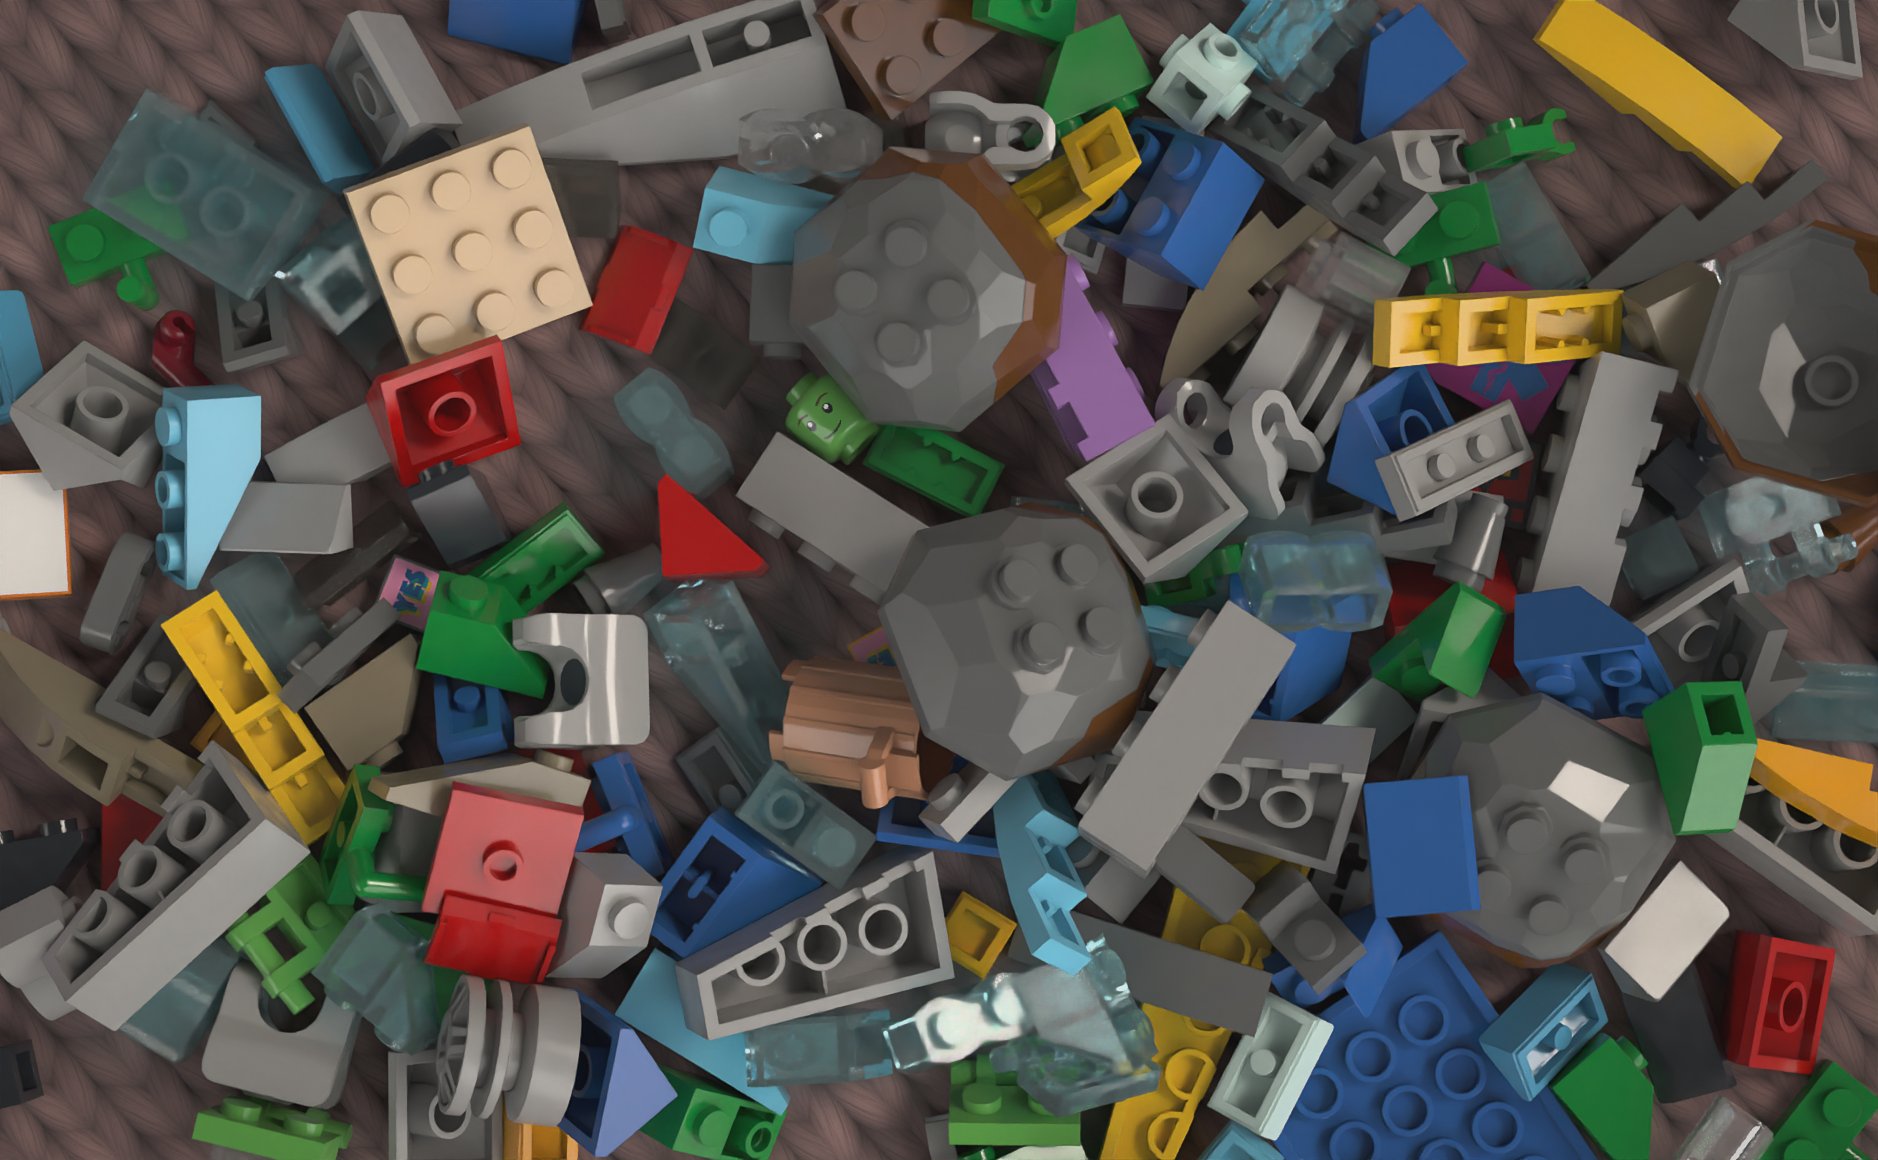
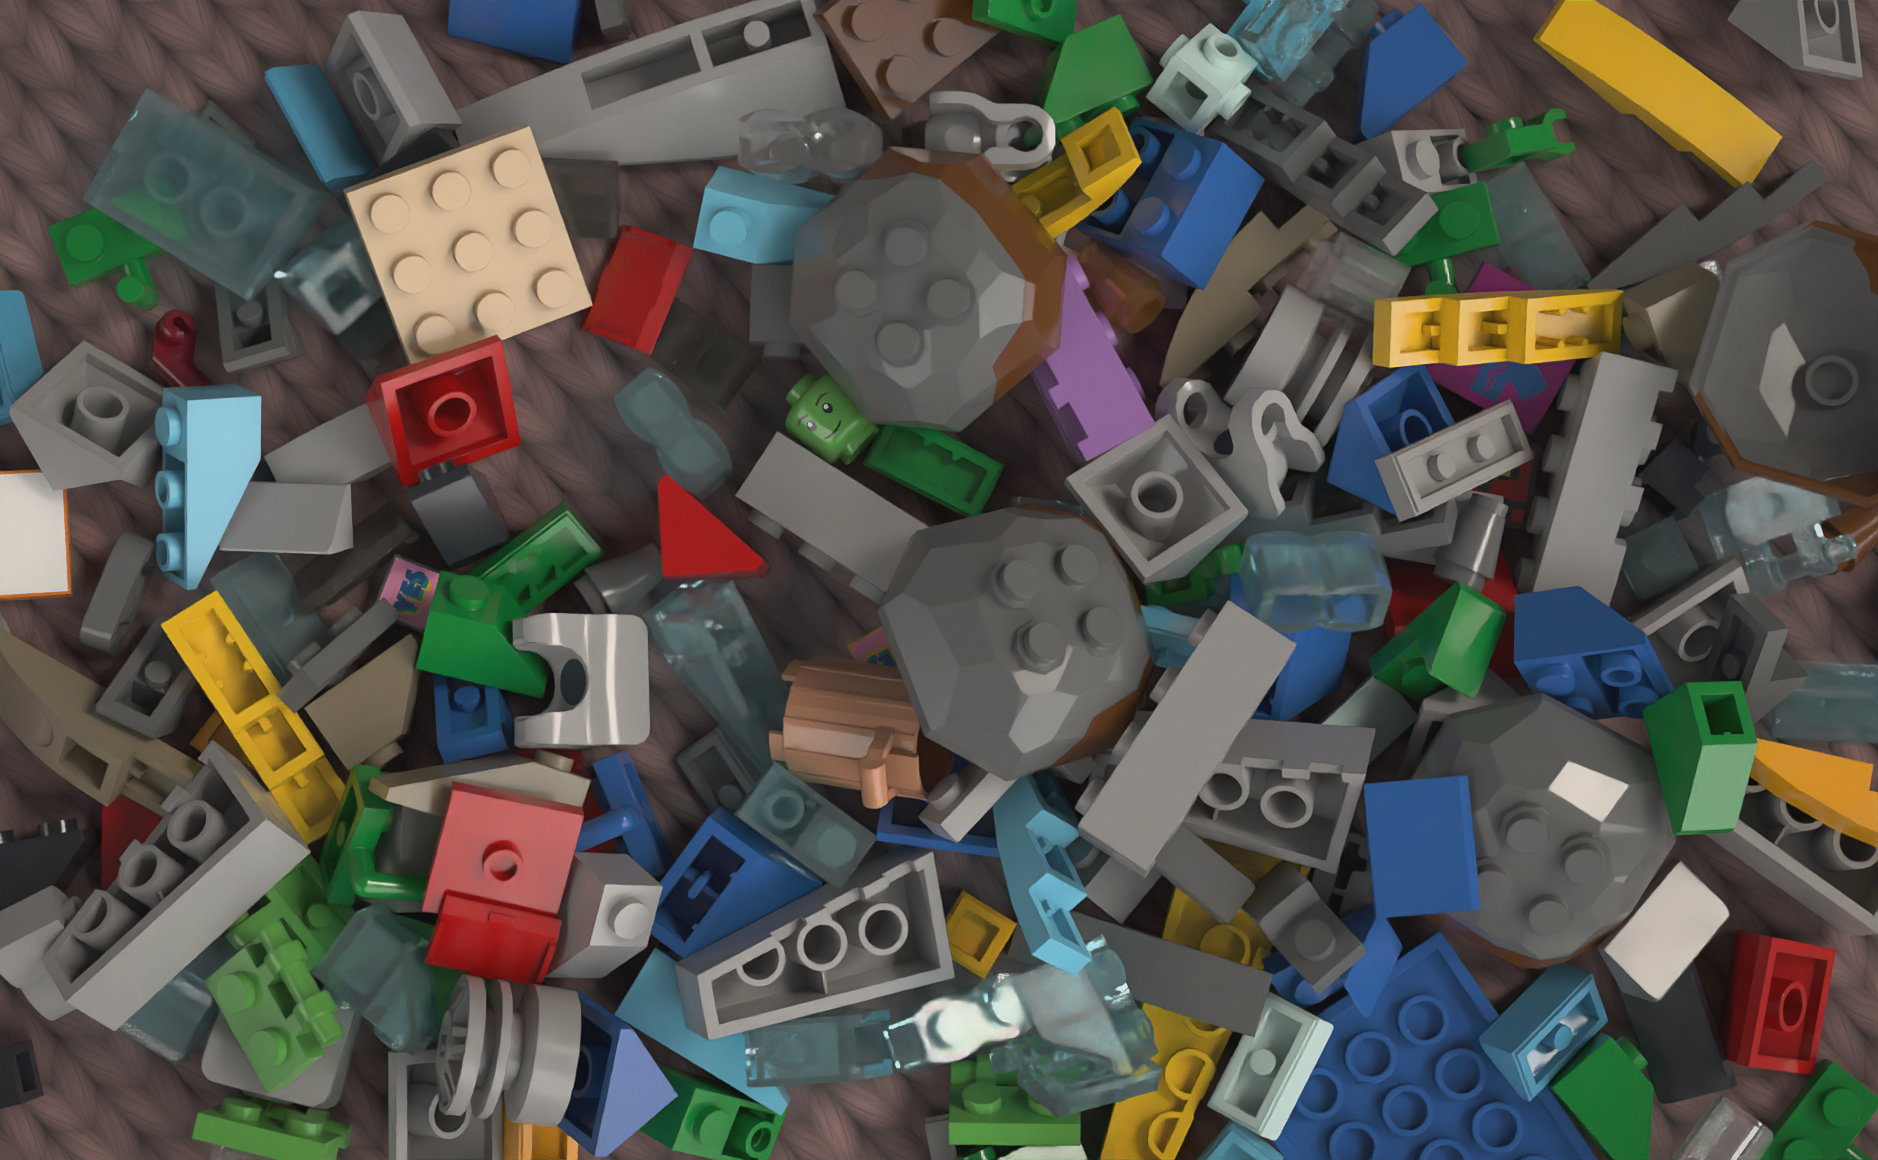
none -> bright green plate [205,921,345,1093]
none -> clear orange cone [1077,241,1166,333]

